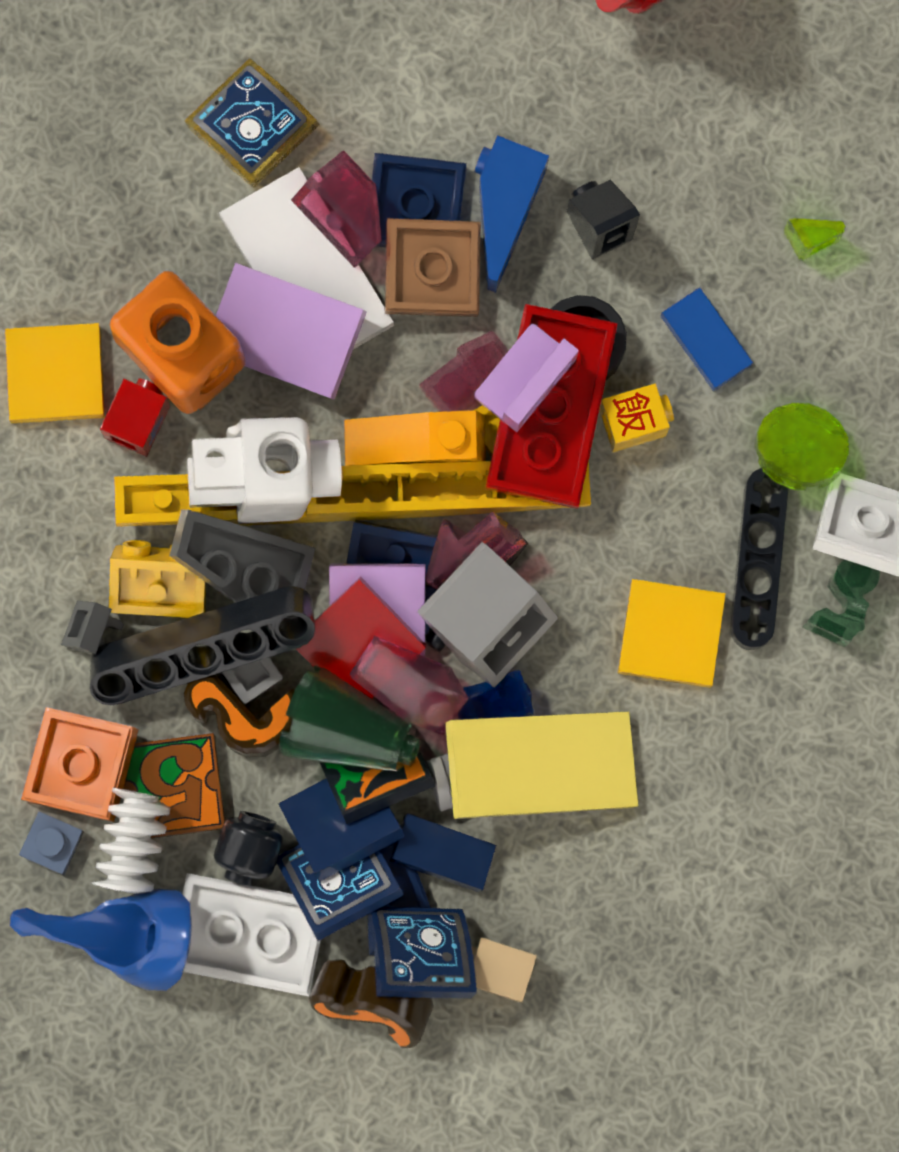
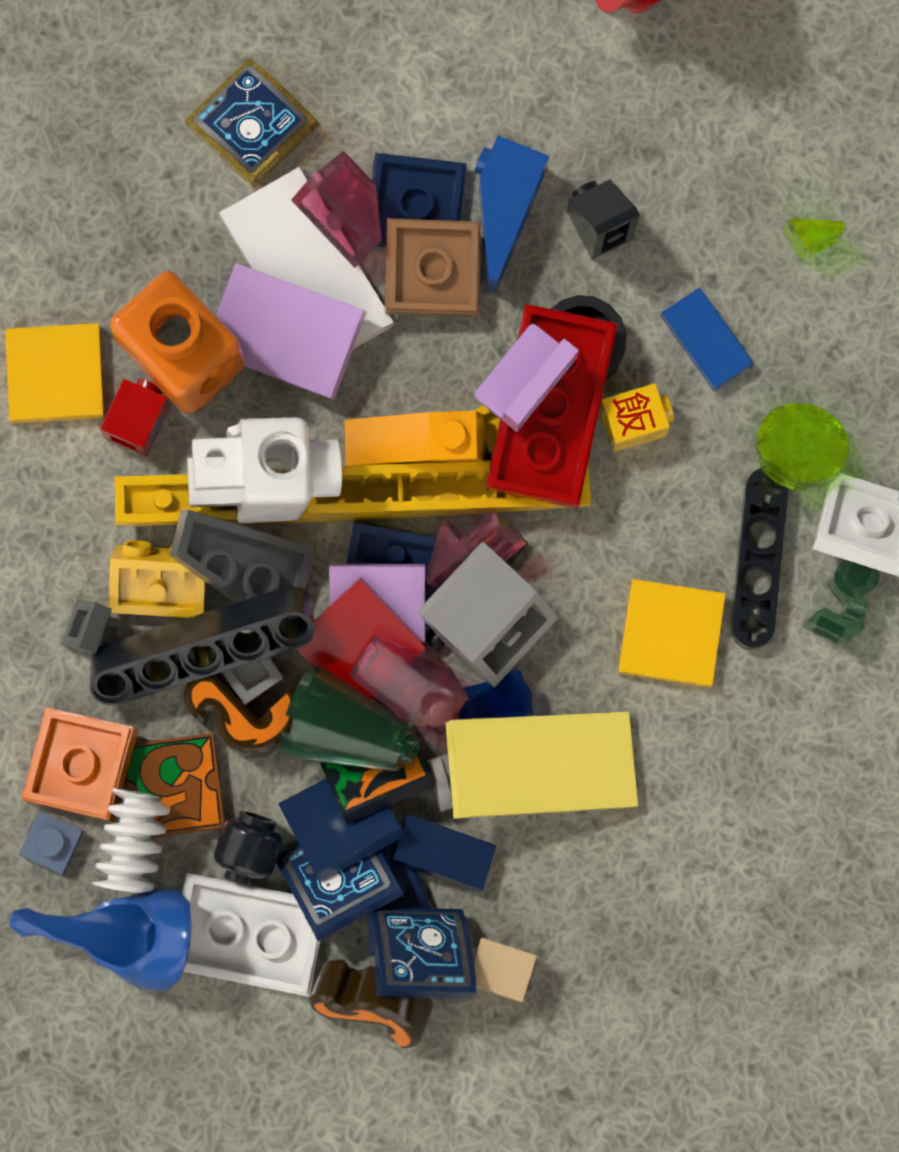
clear pink slope [419,330,509,412] -> none

